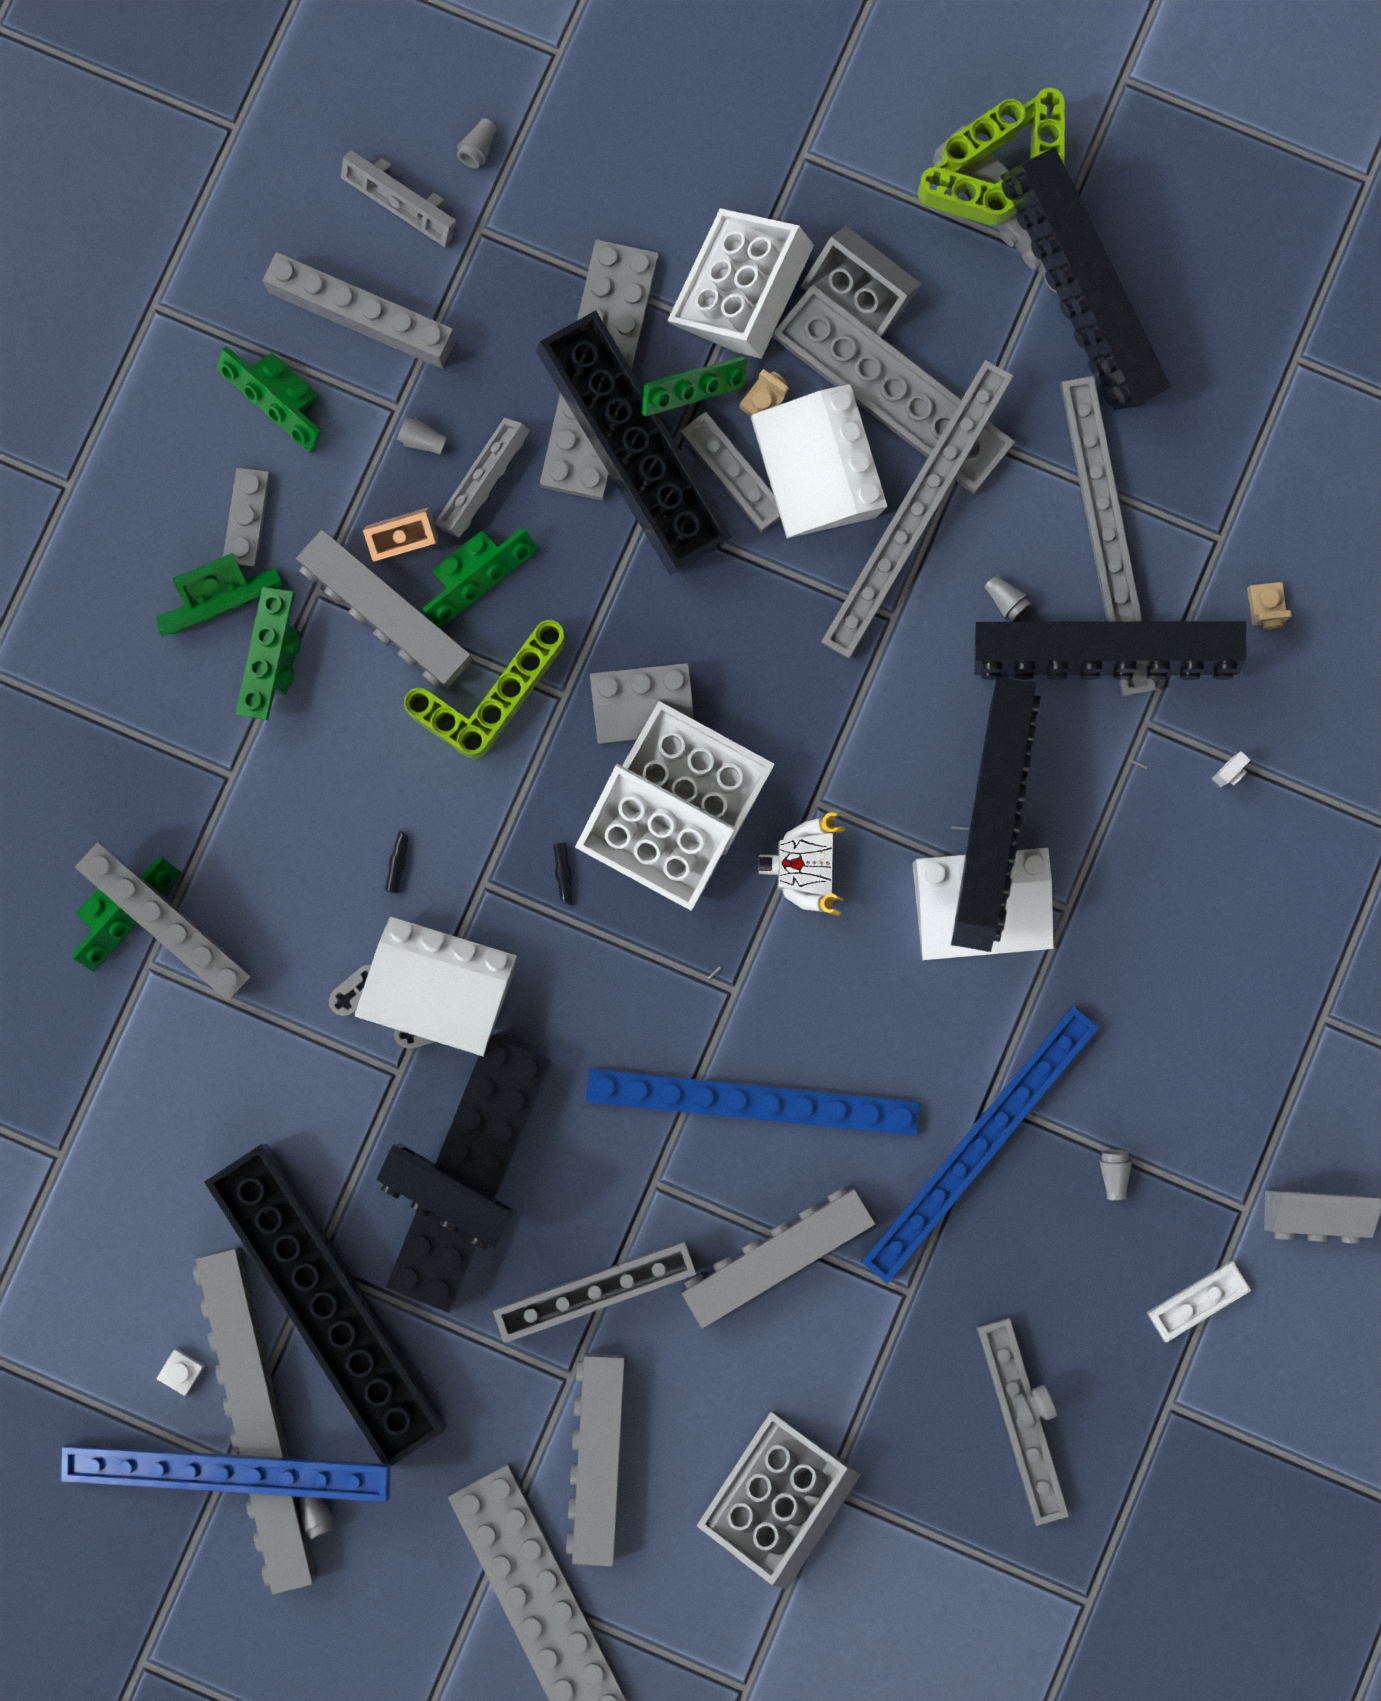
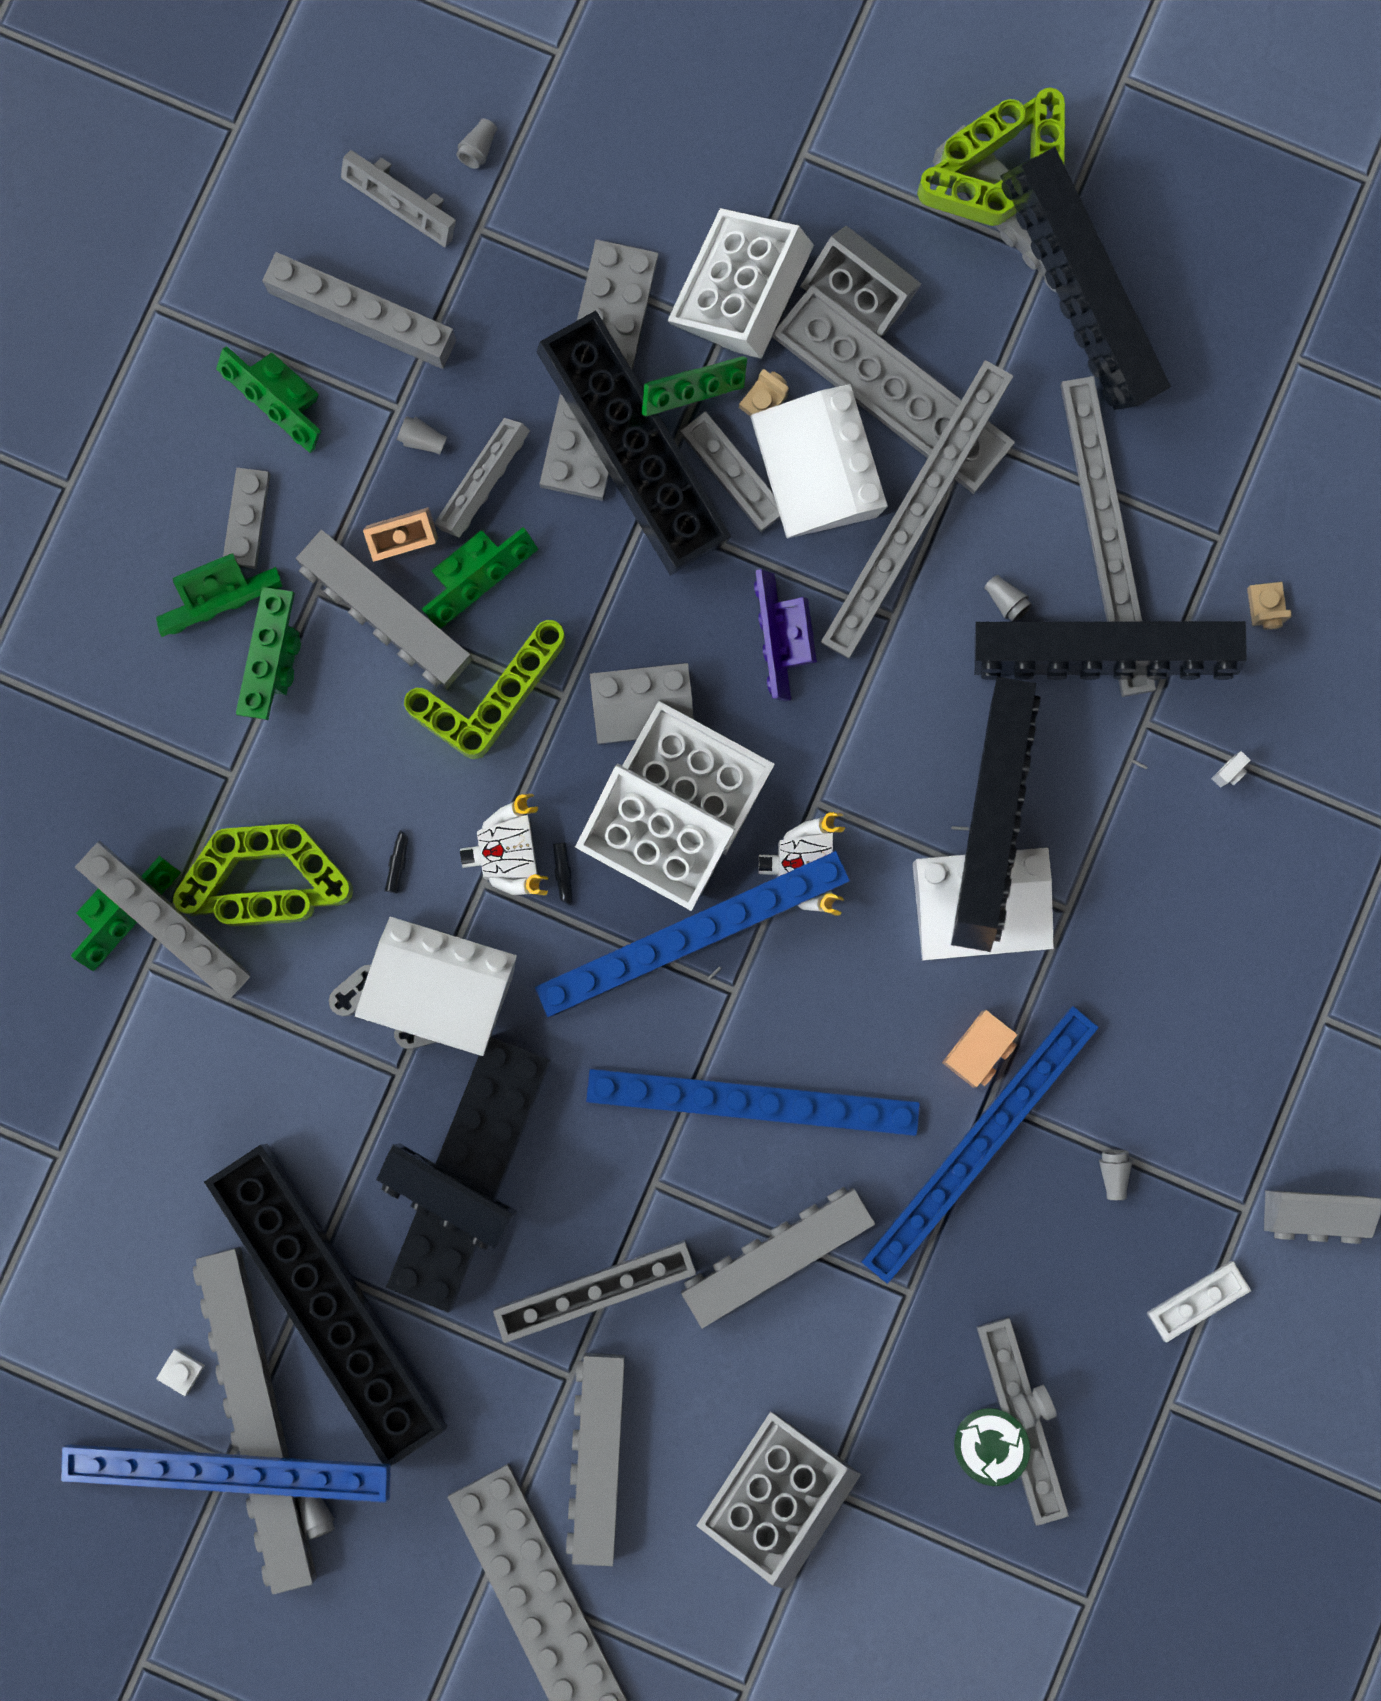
none -> lime piece [173,824,353,927]
none -> white torso [460,794,548,896]
none -> blue plate [535,851,850,1017]
none -> dark purple bracket [754,569,817,702]
none -> light nougat brick [942,1010,1017,1087]
none -> sticker [954,1408,1030,1486]

